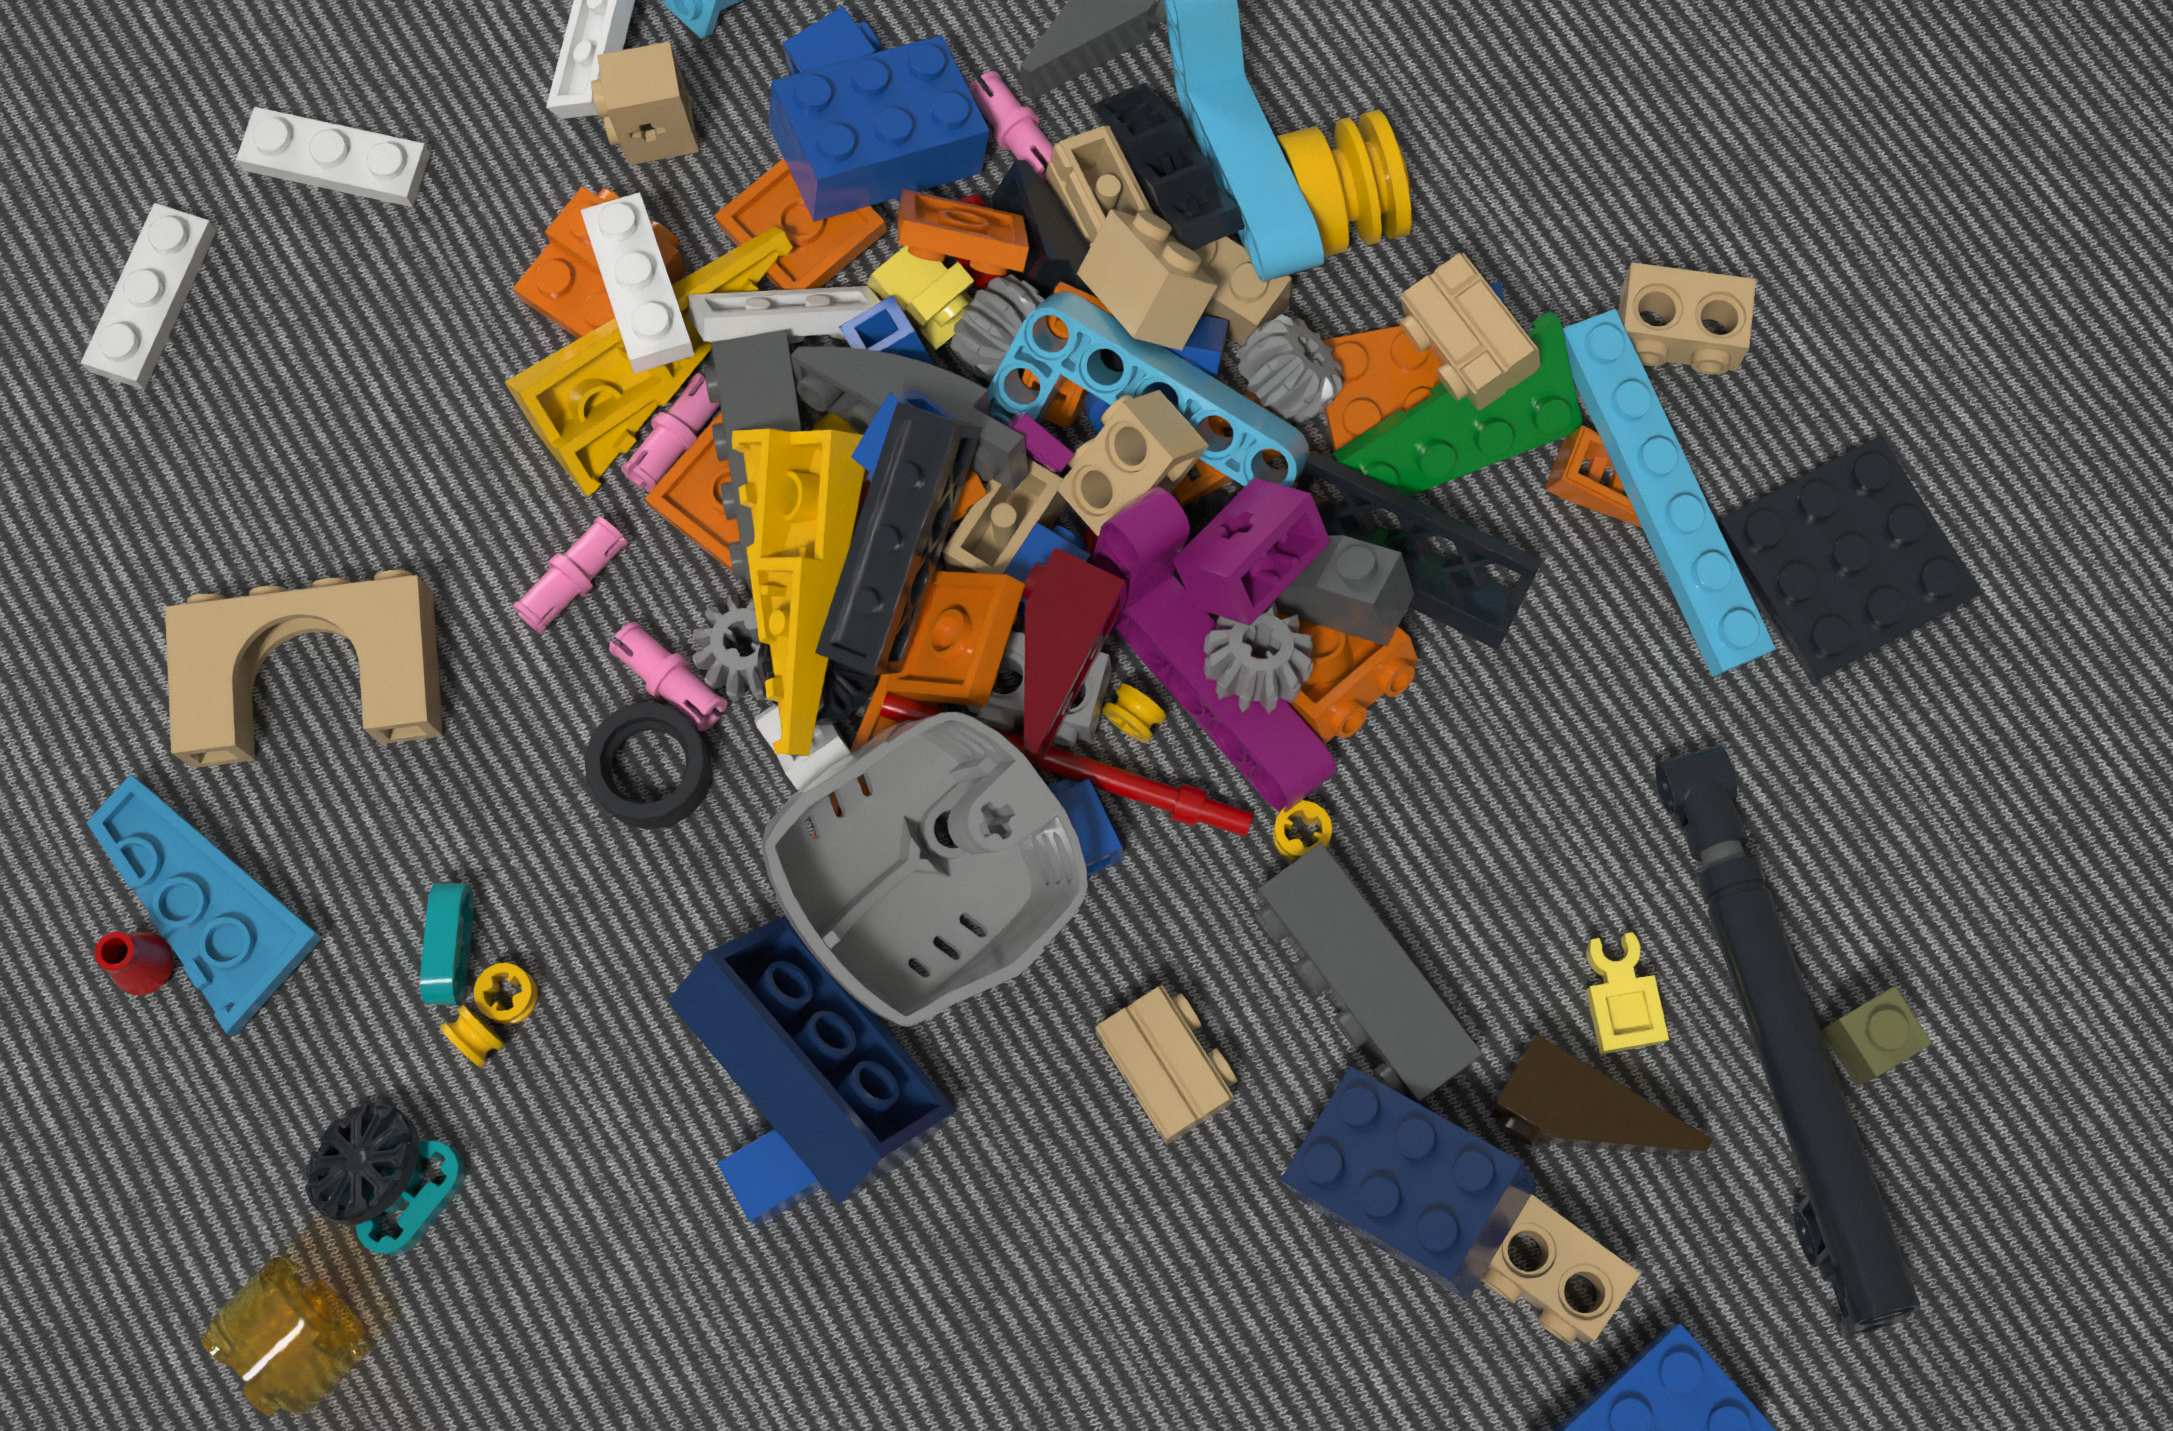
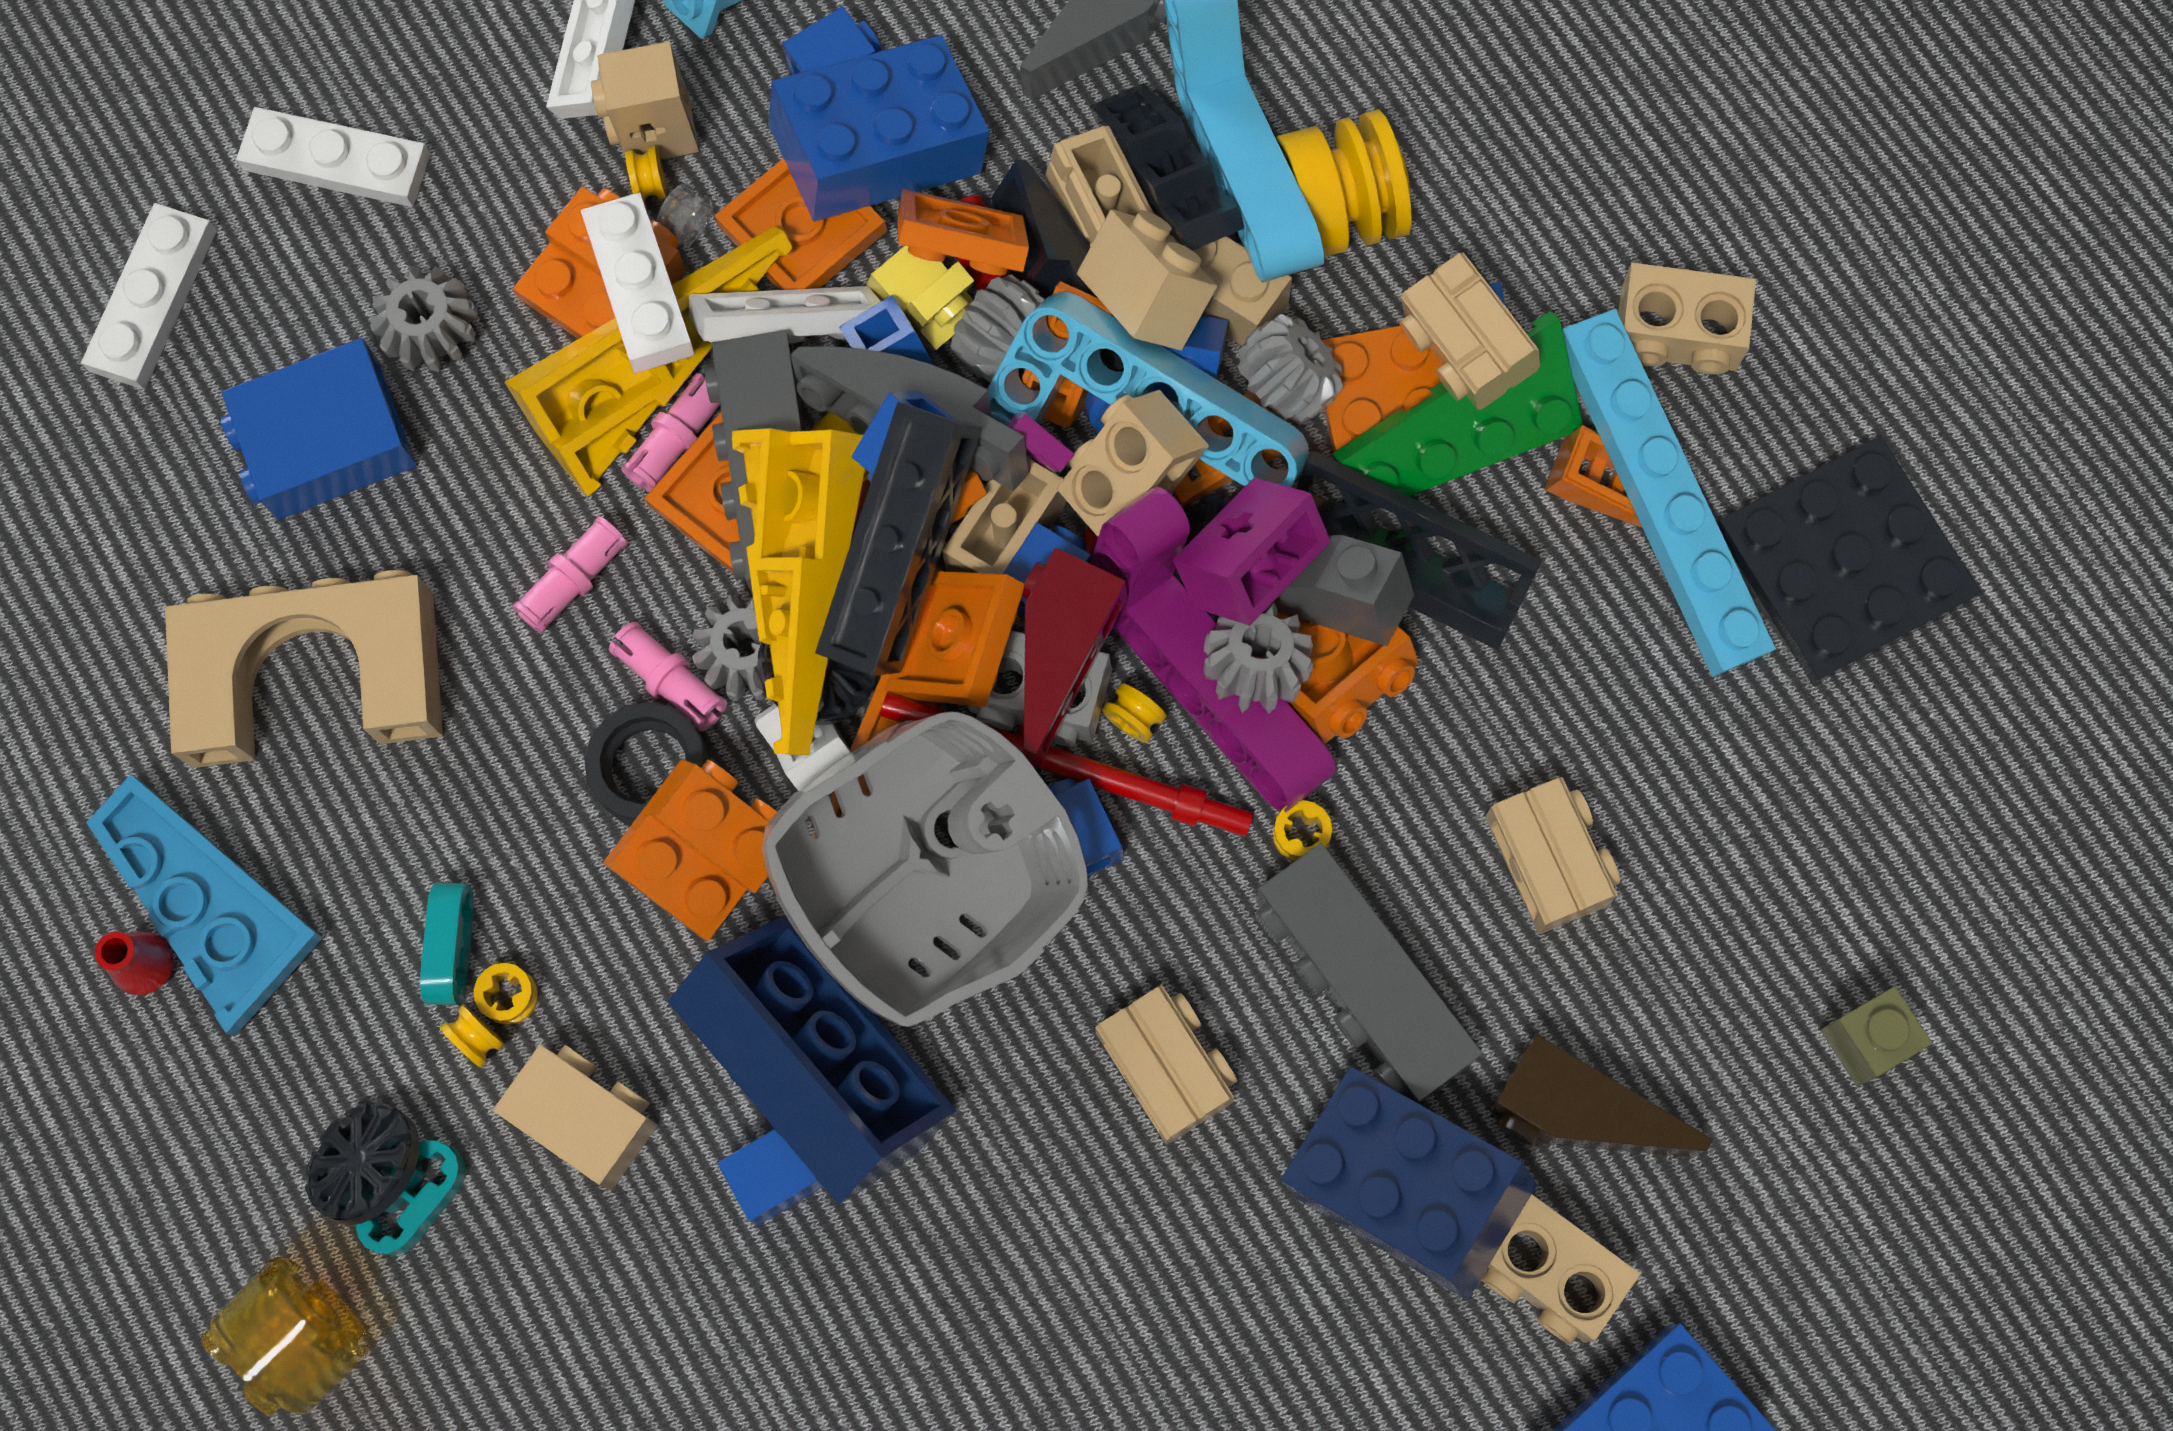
bright pink pin [969,71,1054,184] -> none
light yellow plate [1586,932,1669,1054] -> none
black piece [1655,745,1921,1338] -> none
none -> blue brick [220,338,417,520]
none -> light grey gear [370,265,478,372]
none -> tan brick [492,1044,658,1190]
none -> orange plate [602,759,777,942]
none -> yellow bush [625,145,667,203]
none -> clear bush [657,183,714,246]
none -> tan brick [1485,777,1620,934]

